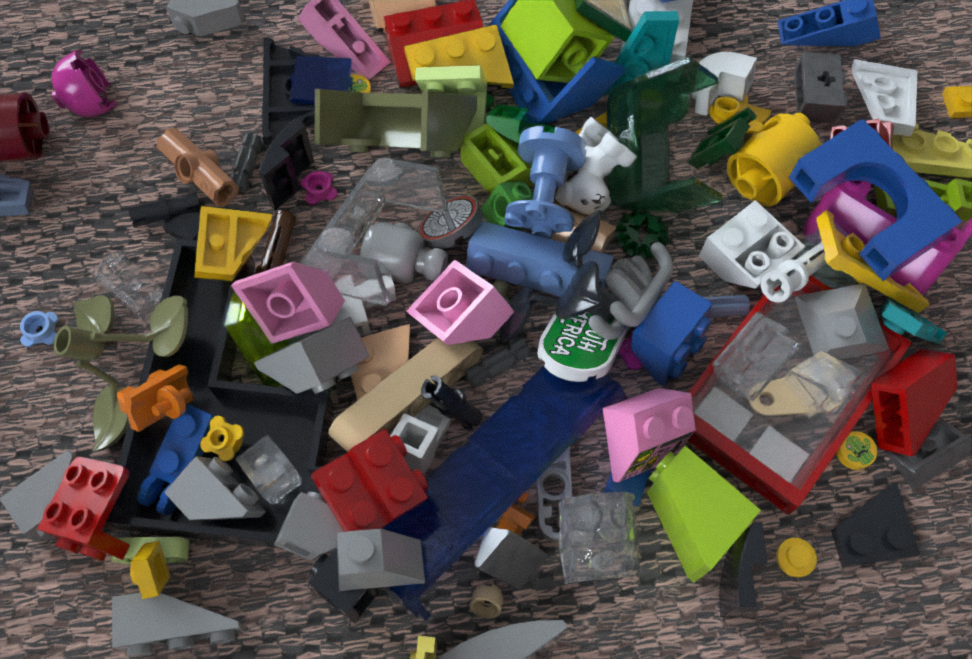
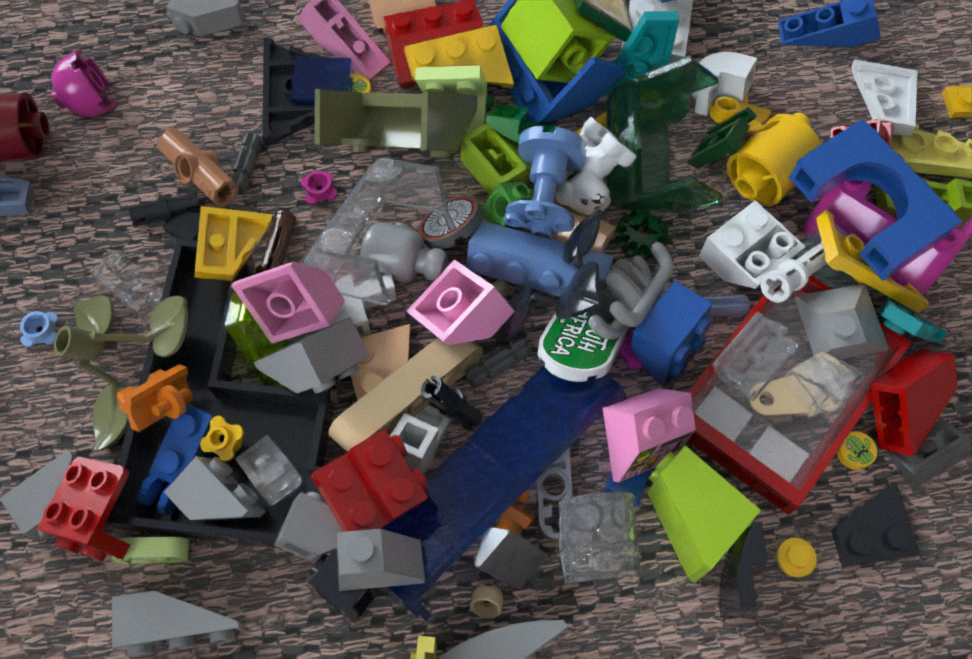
yellow plate [130,541,170,599] -> none
black slope [259,118,314,211] -> none
flat silver brick [794,52,848,124] -> none

